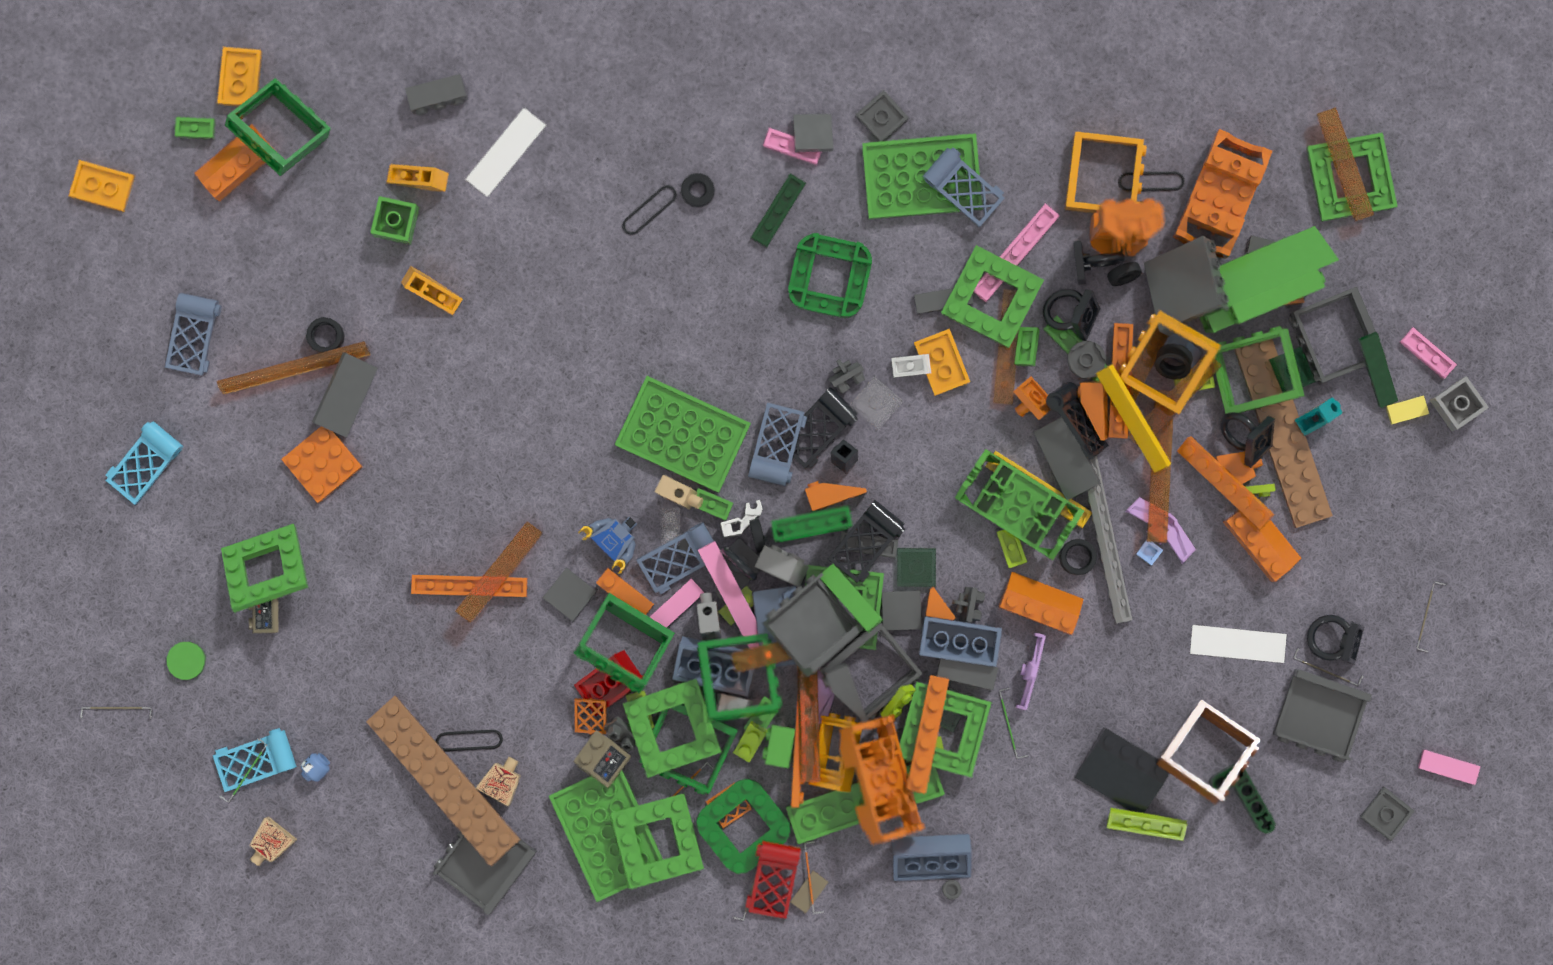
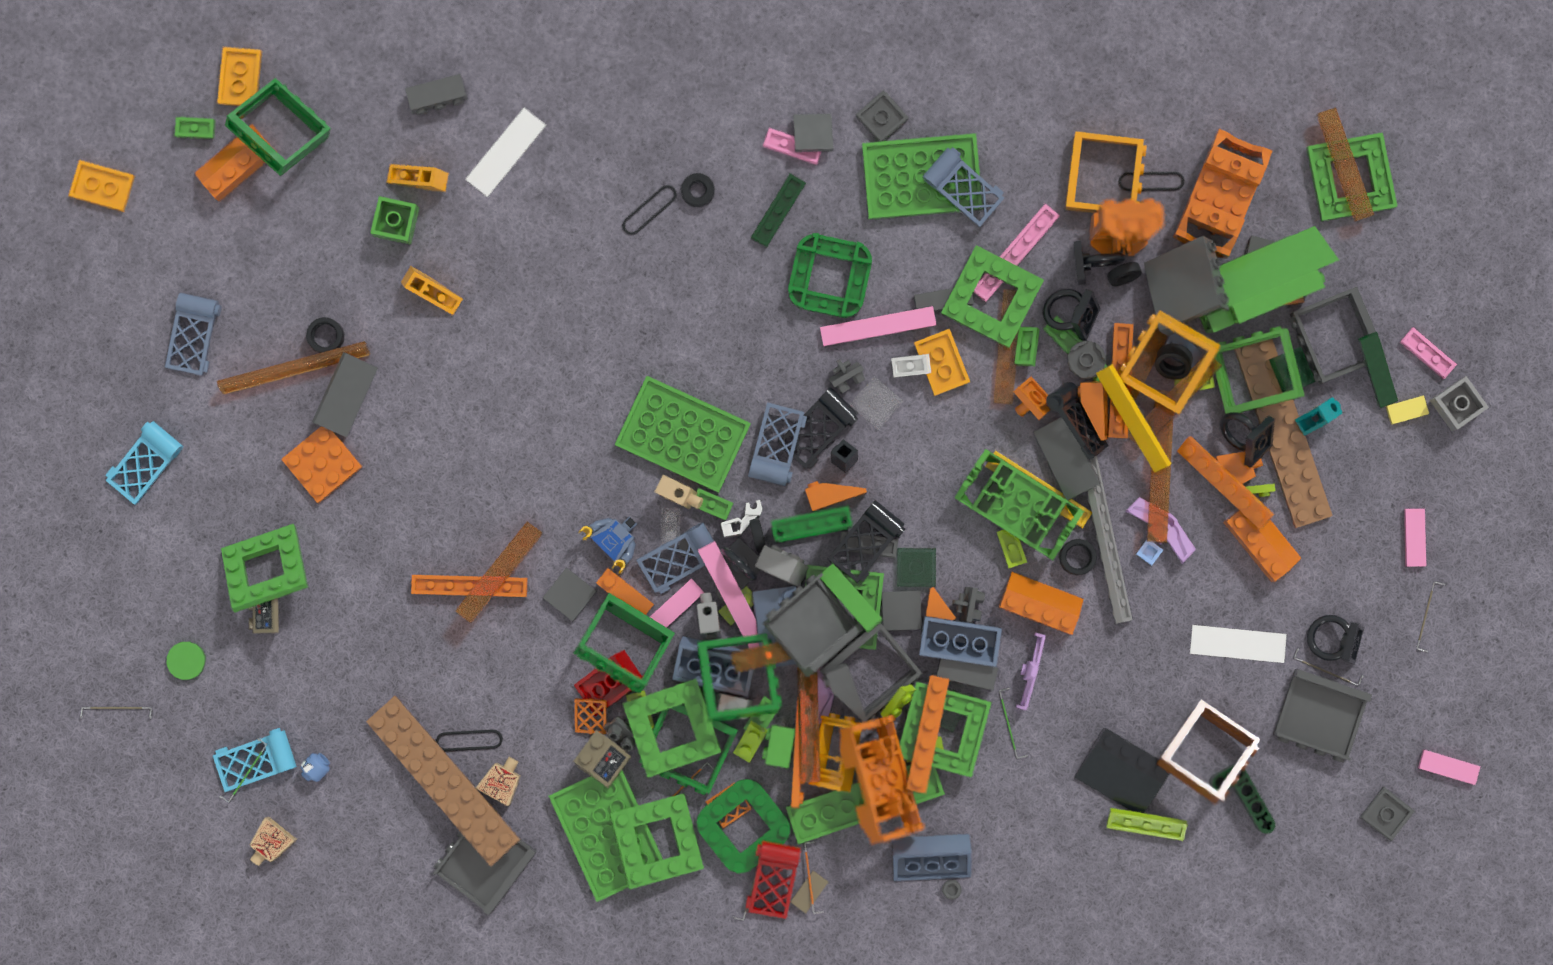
none -> bright pink tile [820,306,936,346]
none -> bright pink tile [1404,509,1426,567]

